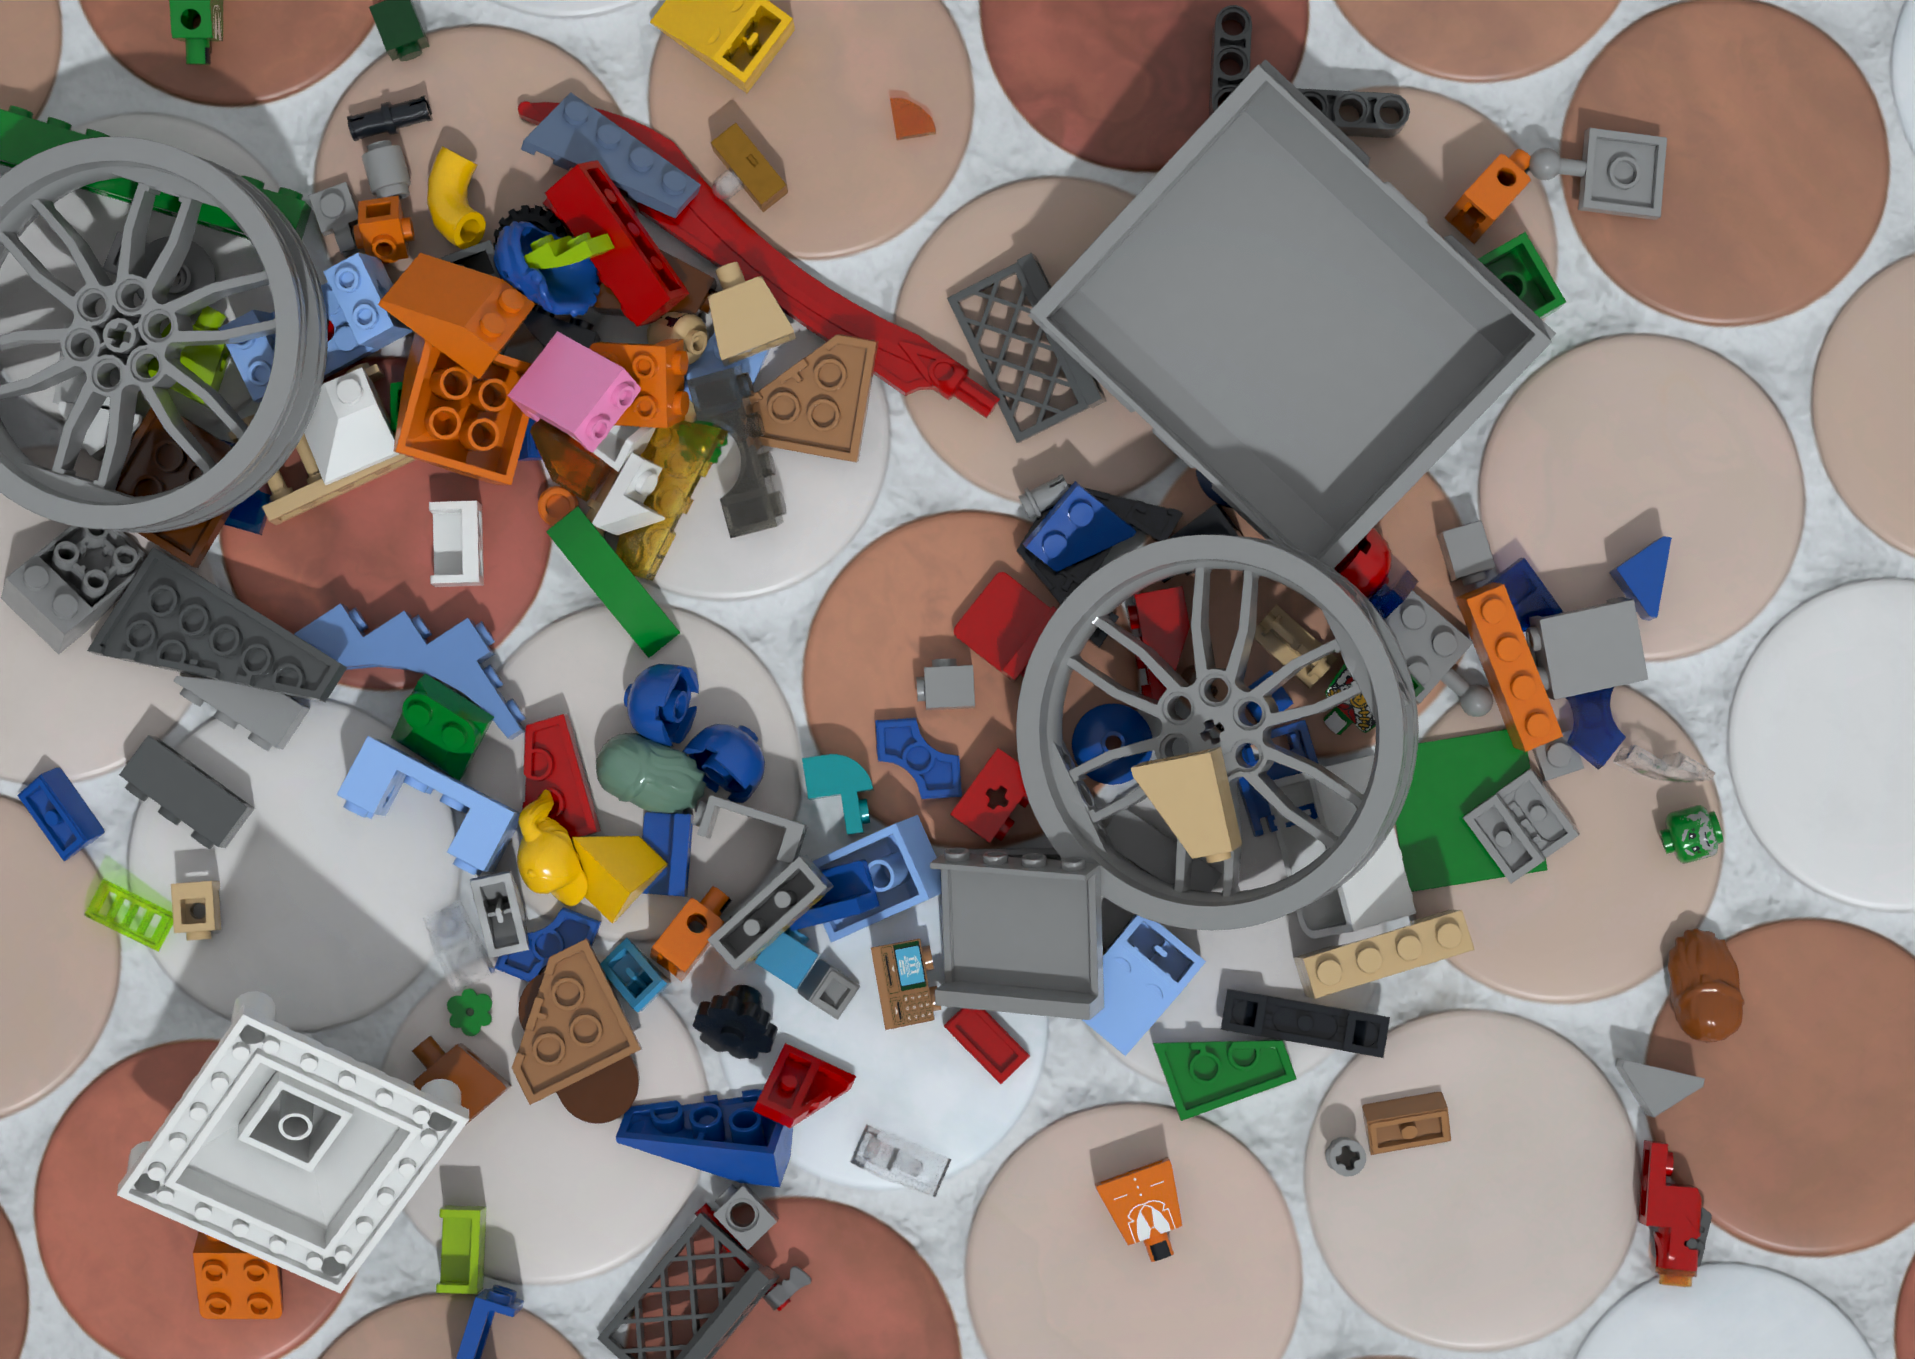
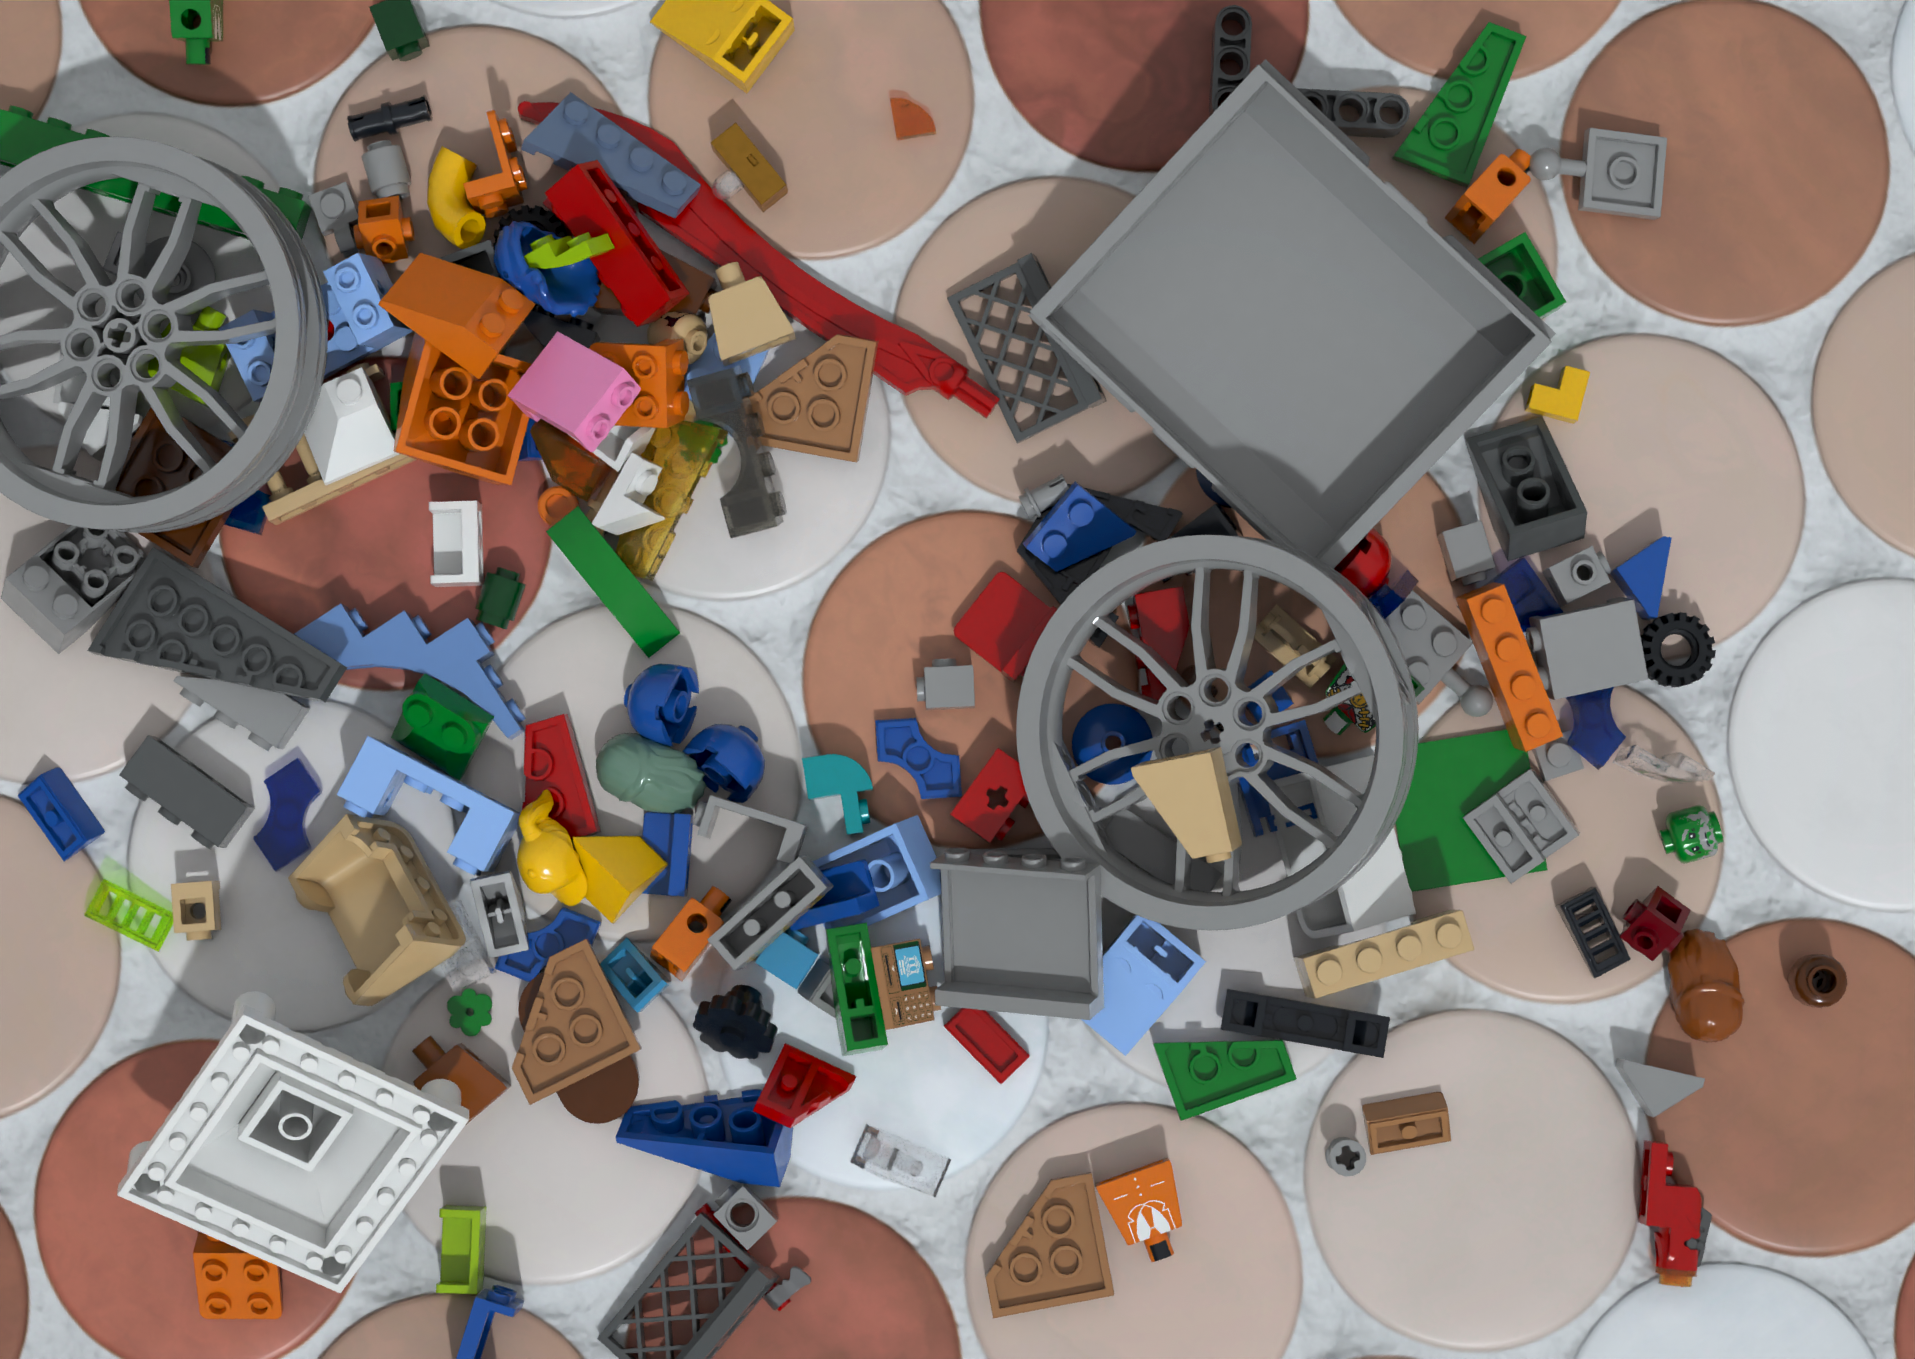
none -> clear blue tile [253,758,322,872]
none -> tan windscreen [288,814,466,1006]
none -> orange bracket [463,110,528,218]
none -> dark green brick [475,567,526,630]
none -> green slope [826,923,888,1056]
none -> medium nougat plate [985,1172,1114,1318]
none -> green wing [1392,22,1527,188]
none -> dark grey slope [1466,416,1587,561]
none -> yellow piece [1525,366,1590,424]
none -> light grey brick [1542,546,1611,607]
none -> black slope [1555,887,1631,978]
none -> dark red brick [1620,886,1691,961]
none -> black tyre [1641,612,1716,687]
none -> reddish brown head [1788,954,1847,1008]

